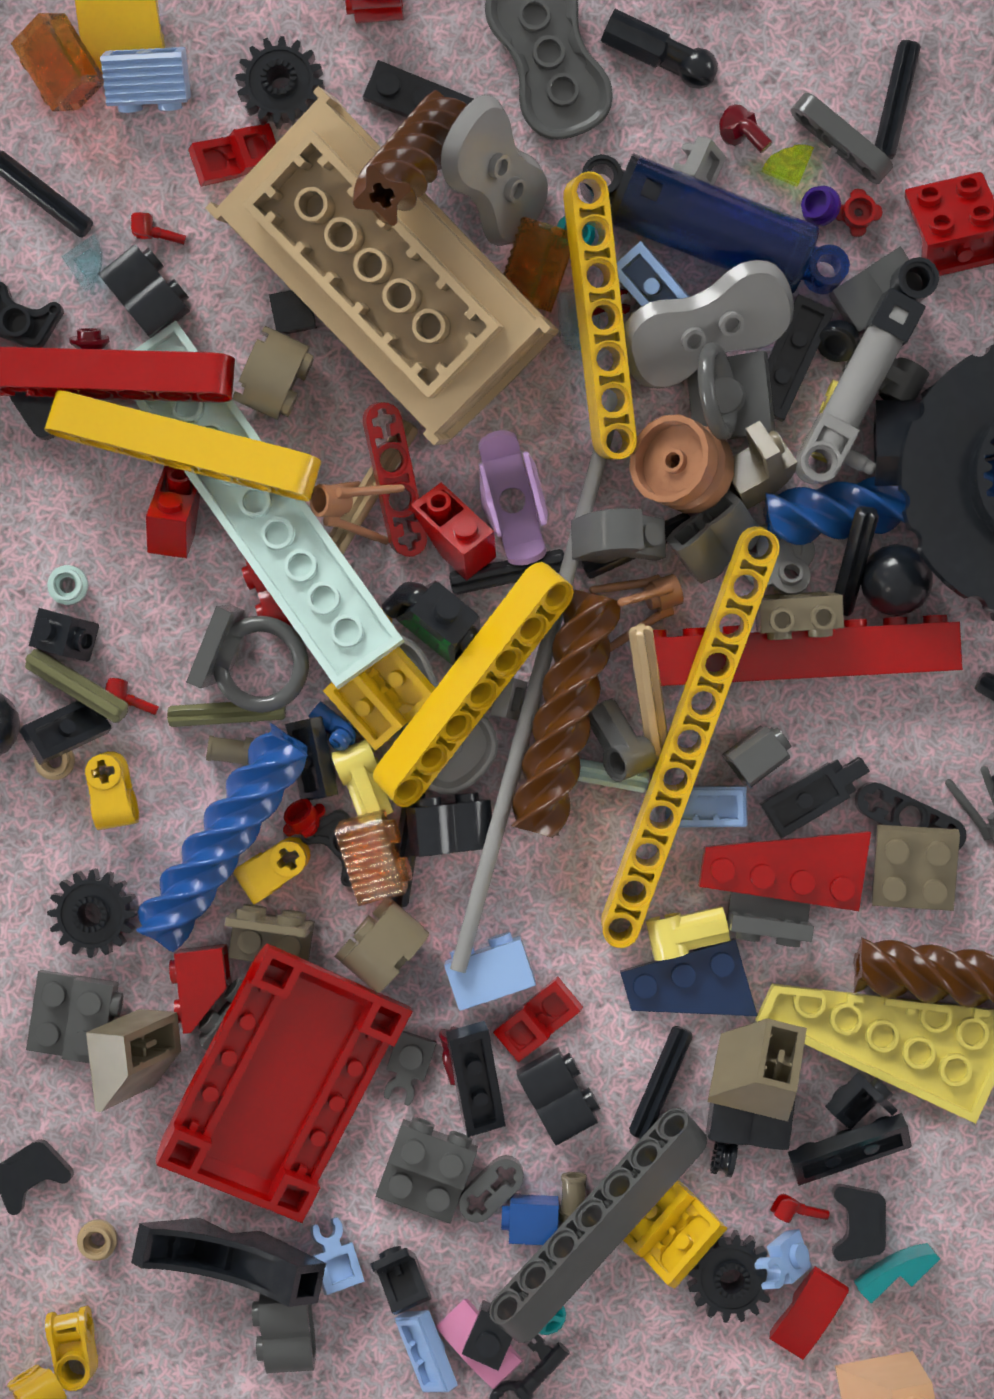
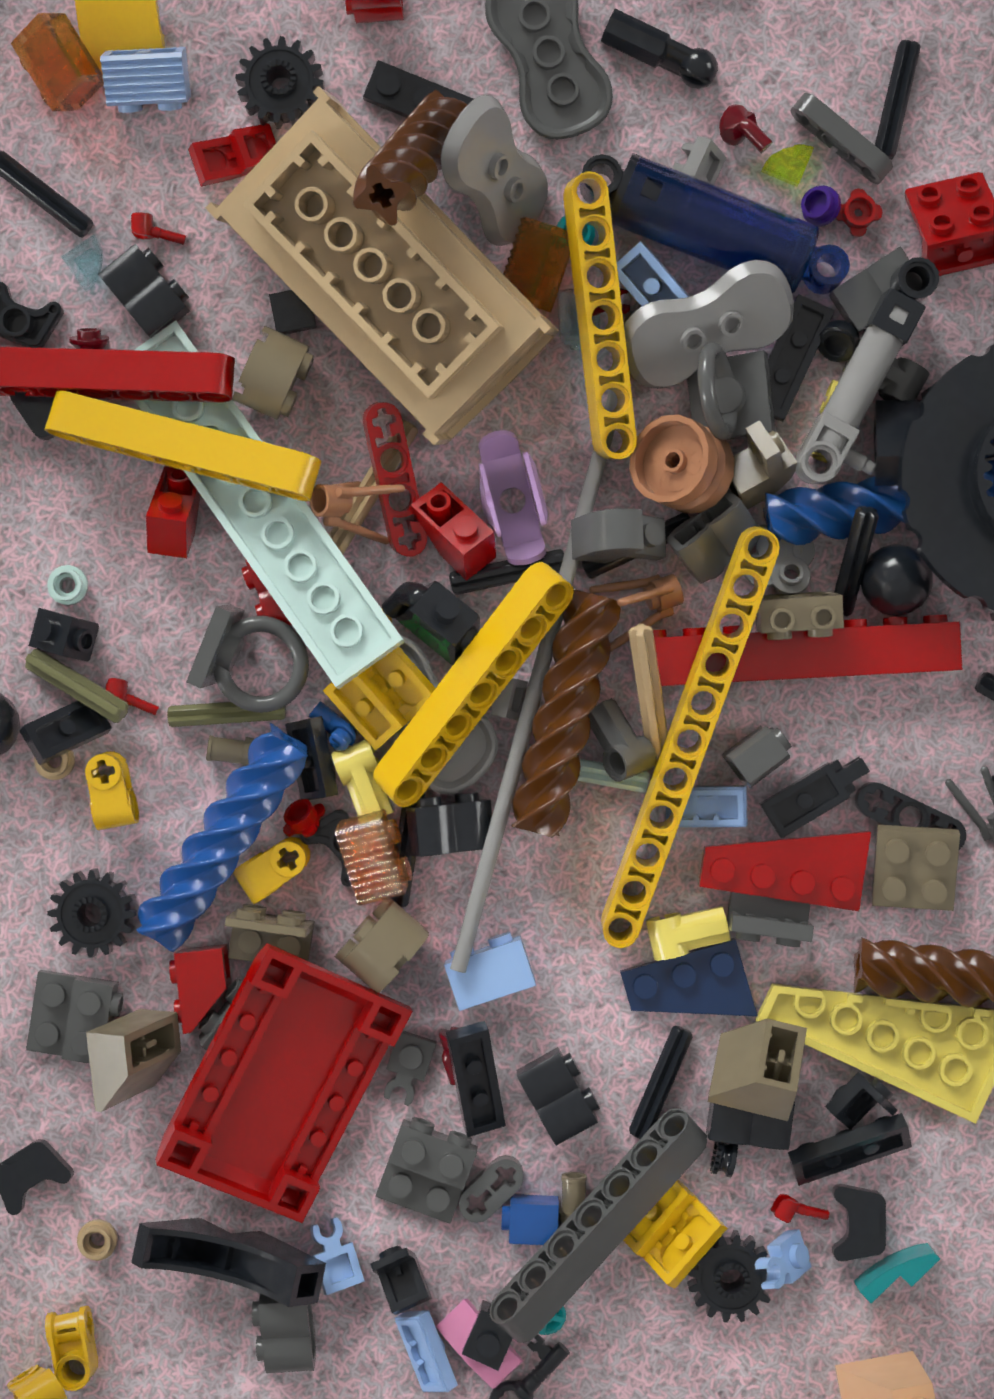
red slope [493,976,583,1063] -> none
red slope [769,1266,849,1360] -> none

